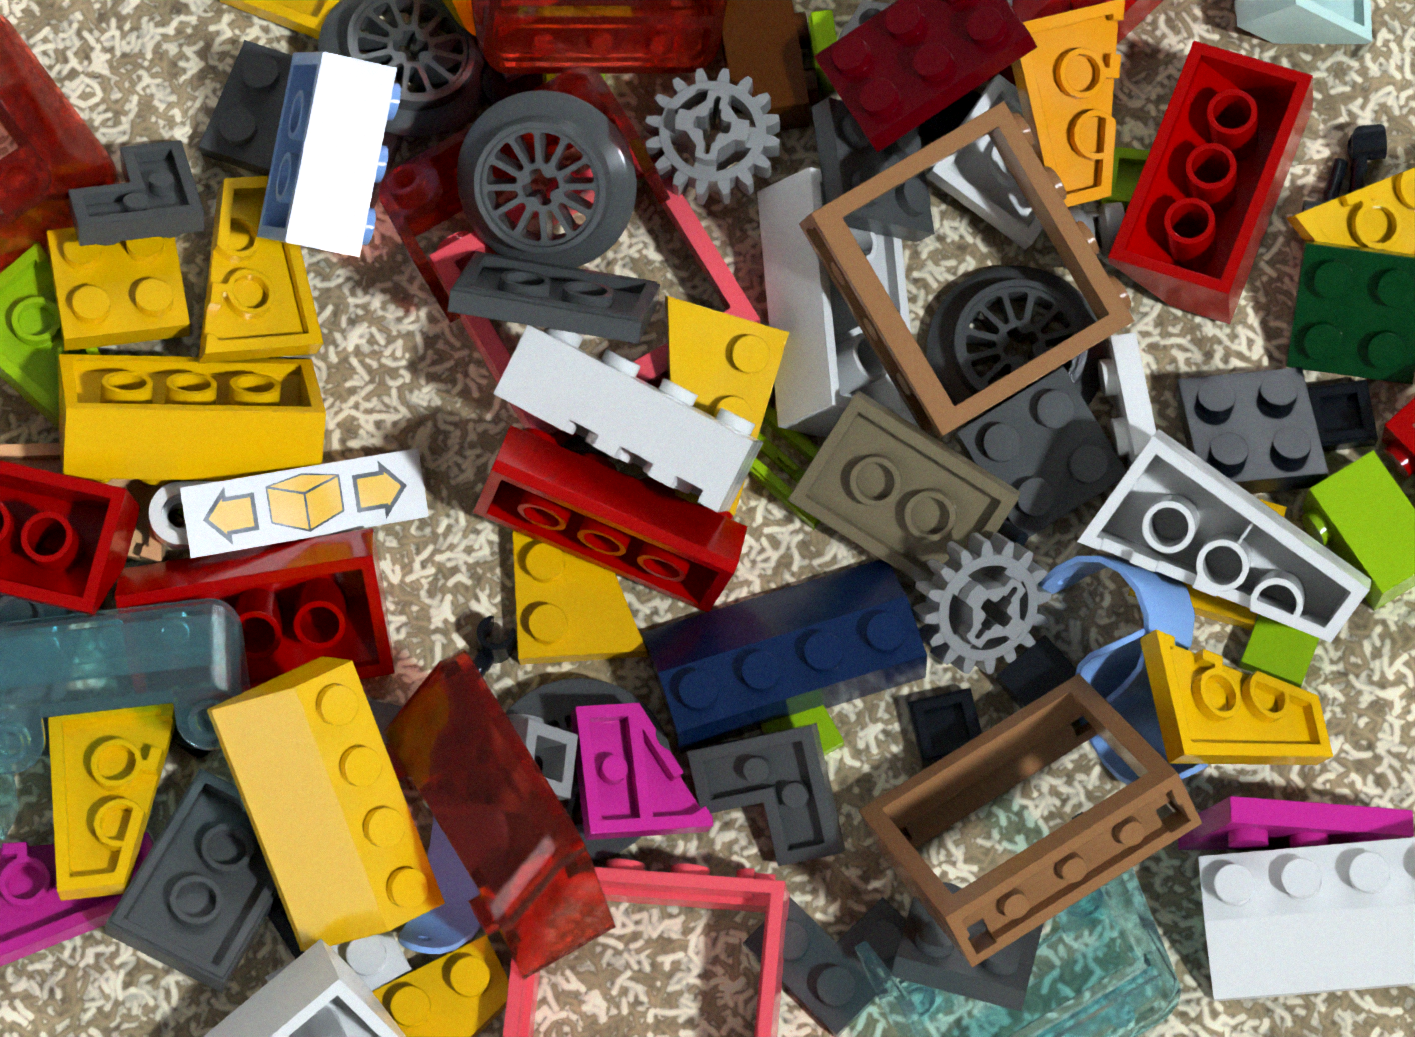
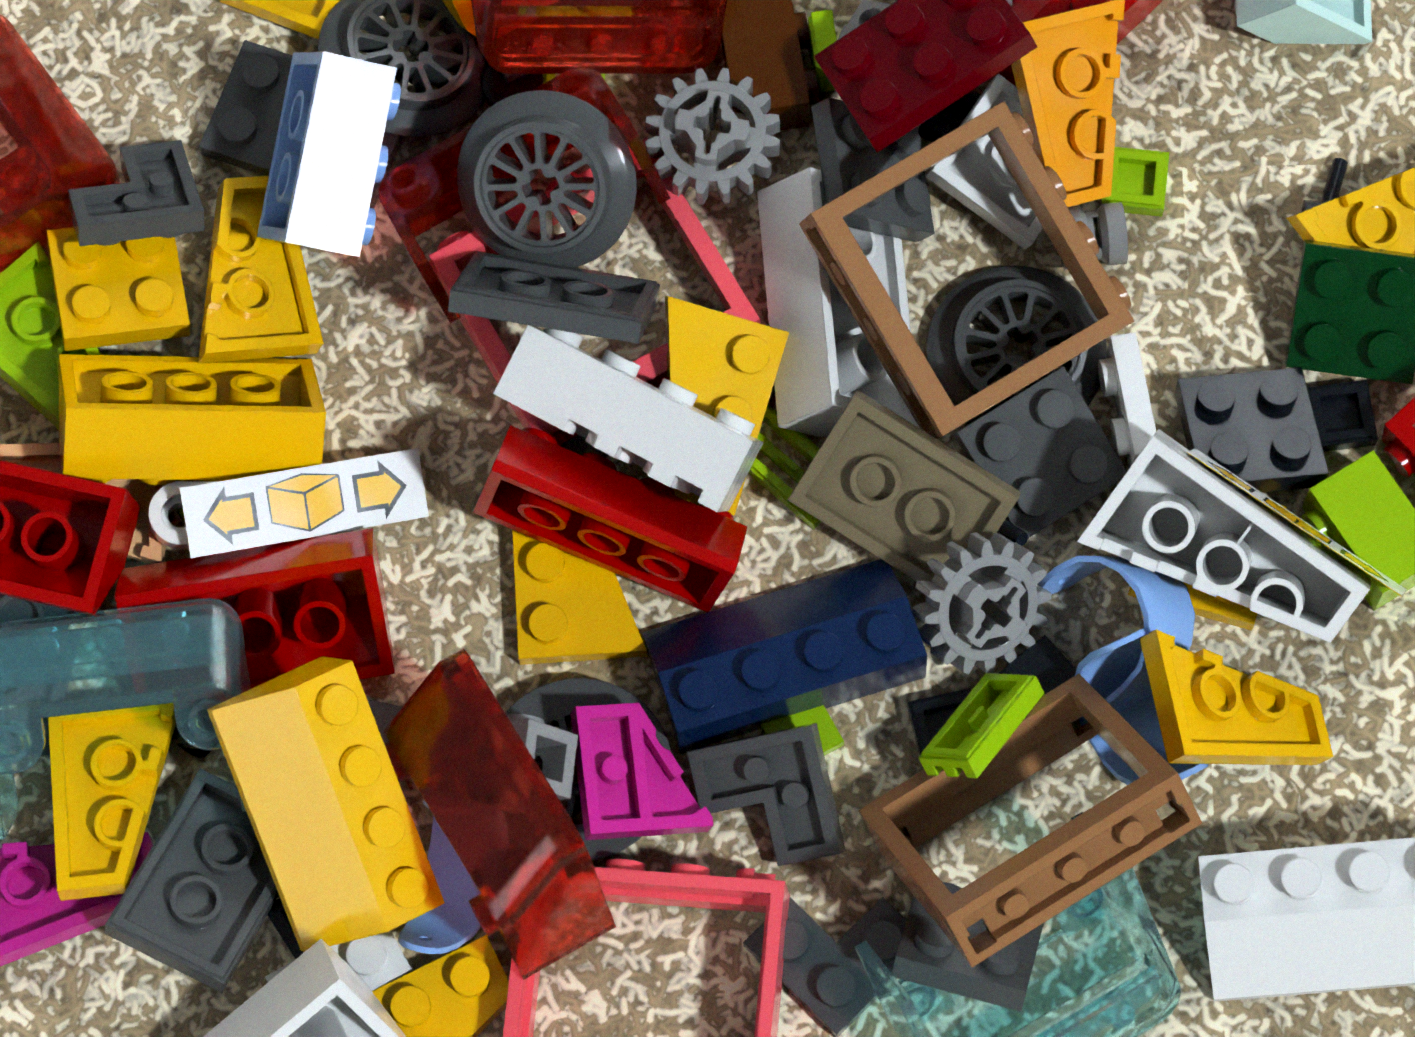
black hand [452,616,515,707] -> none
red slope [1108,41,1313,324] -> none
dark pink wing [1178,796,1414,850] -> none
lime tile [1239,614,1320,688] -> none
black hand [1347,124,1387,193] -> none
none -> lime tile [918,673,1044,779]
none -> sticker [1187,448,1407,597]

